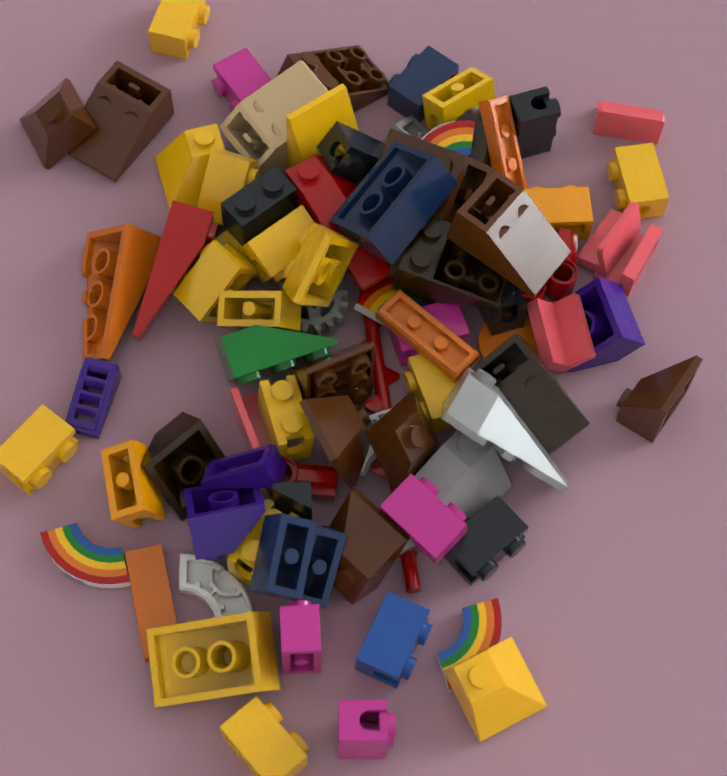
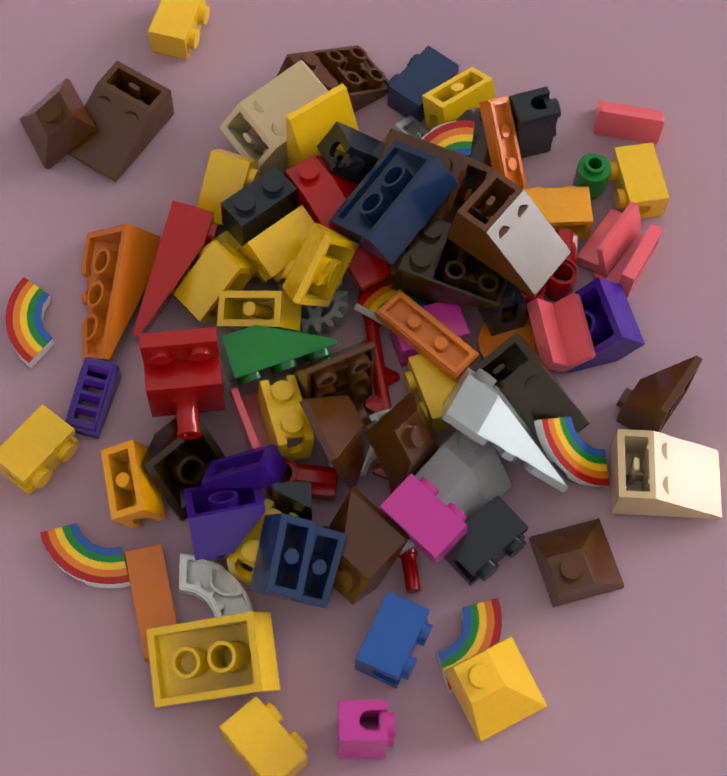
yellow slope [155,123,225,210] -> none
dark pink brick [212,48,271,112] -> none
dark pink brick [279,600,322,674] -> none
none -> tile [6,277,54,368]
none -> red brick [139,327,225,440]
none -> reddish brown slope [529,518,624,607]
none -> tile [534,416,610,487]
none -> green brick [573,153,611,200]
none -> tan slope [610,429,722,519]

